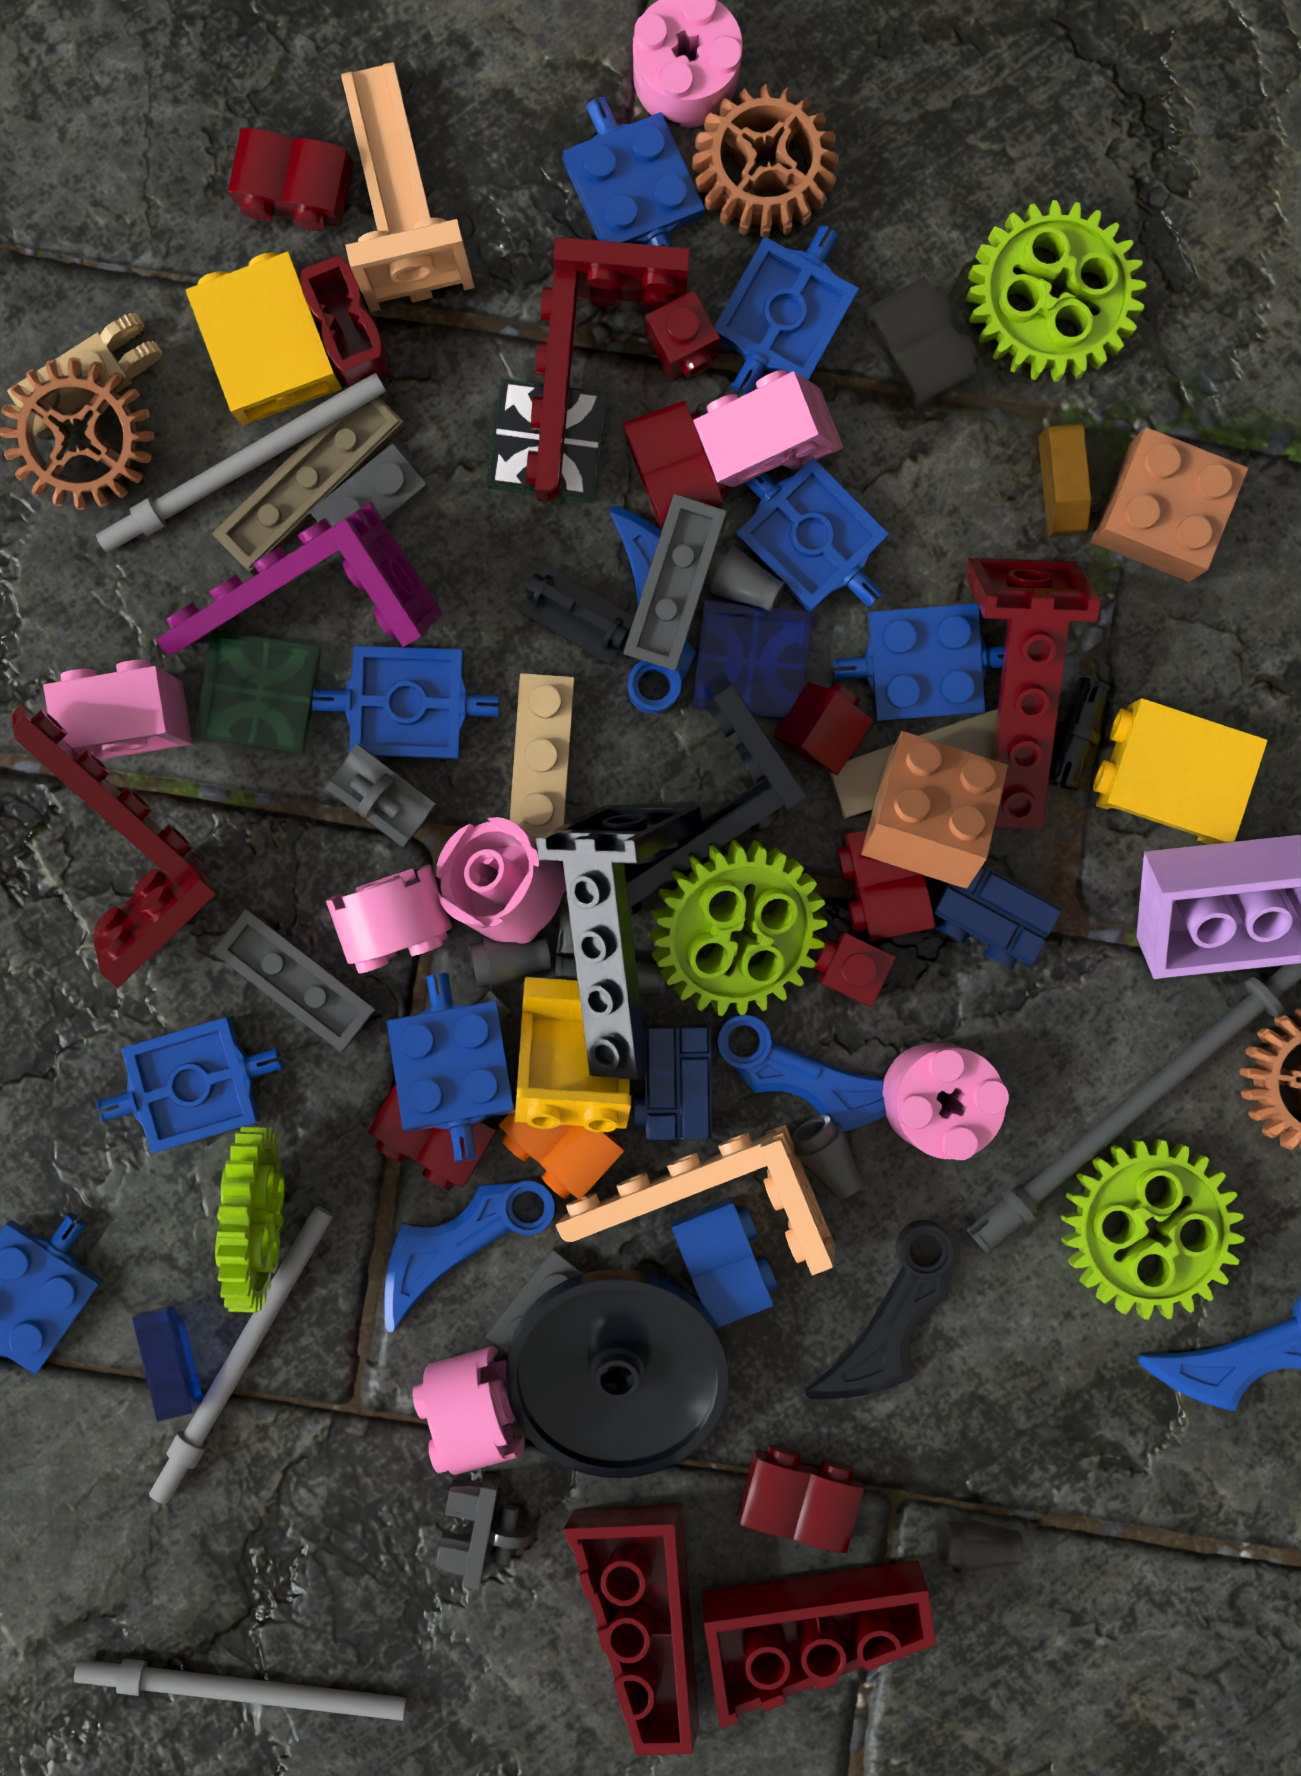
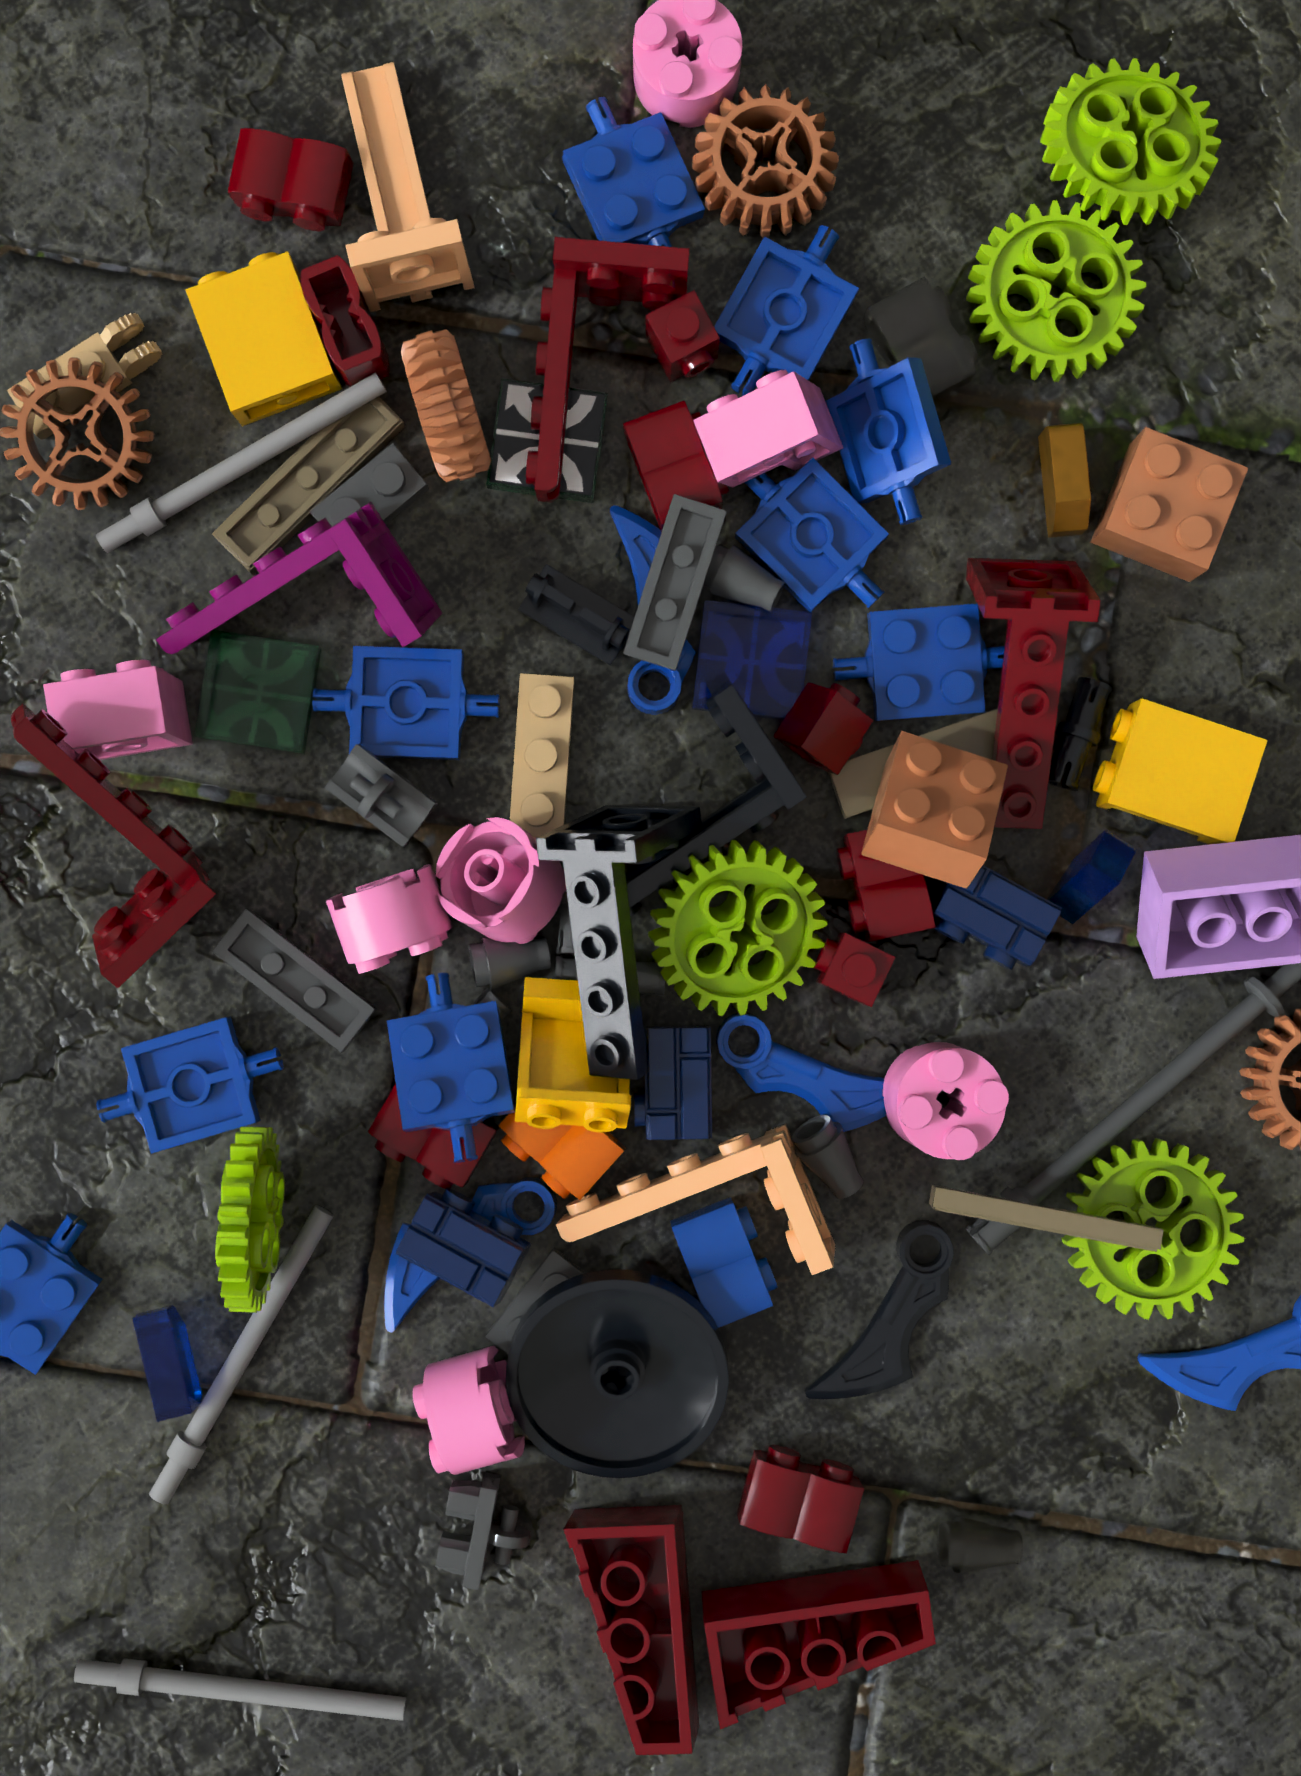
none -> dark blue brick [396,1188,531,1307]
none -> nougat gear [401,329,491,482]
none -> blue plate [826,338,951,525]
none -> dark tan tile [929,1185,1164,1252]
none -> lime gear [1040,58,1221,225]
none -> clear blue piece [1047,829,1137,924]

